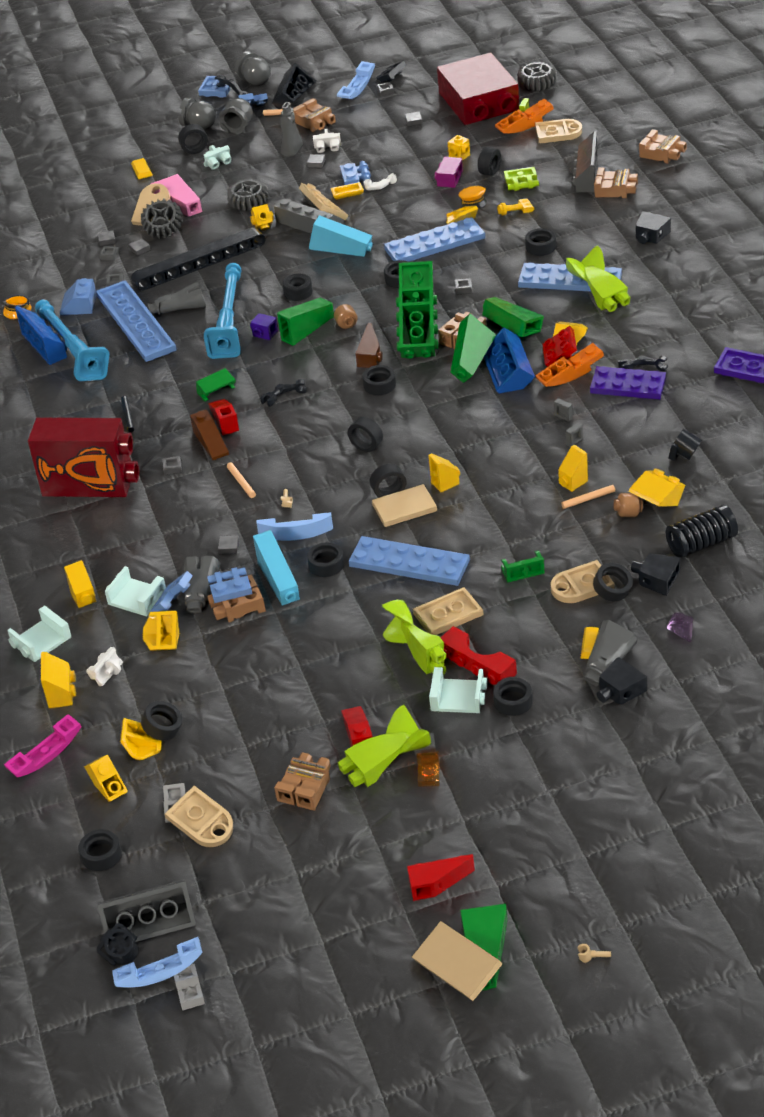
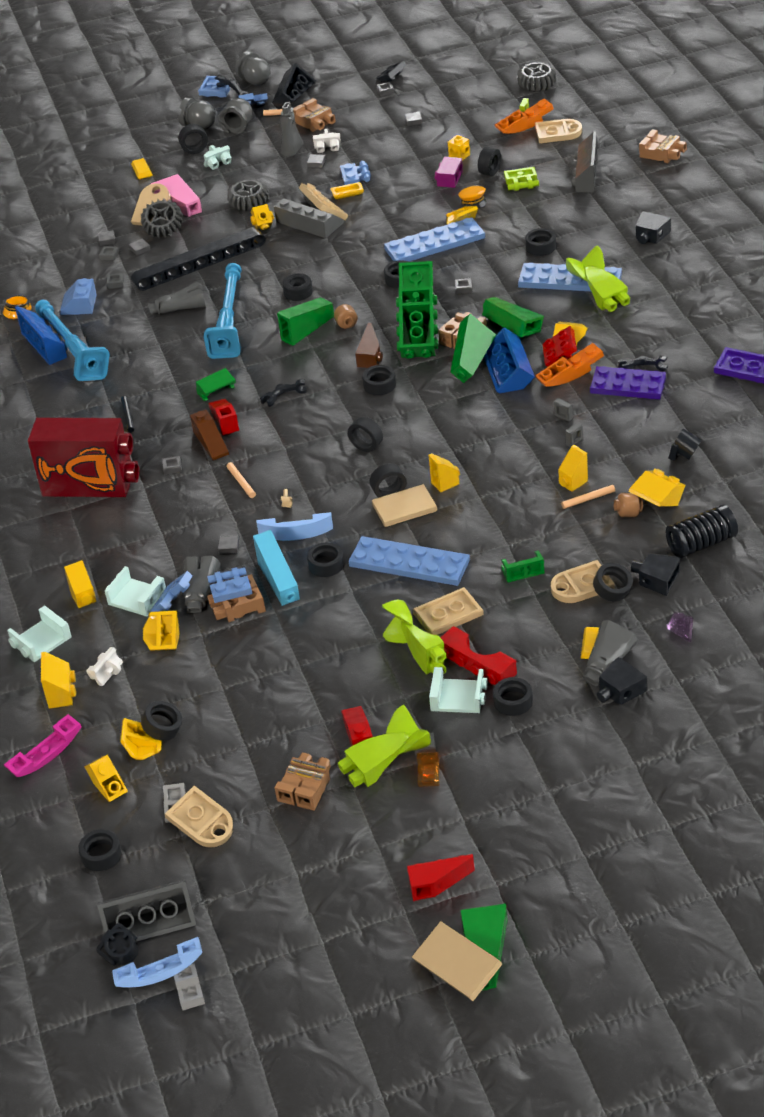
medium blue plate [96,280,177,362] -> none
dark purple brick [250,313,278,340] -> none
medium azure slope [309,215,373,257] -> none
light blue slope [337,61,375,99] -> none
white arm [363,173,397,191] -> none
brick [437,52,520,125] -> none
yellow hinge [497,199,534,216] -> none
tan hand [578,944,611,963] -> none
medium nougat hips [594,167,638,198] -> none

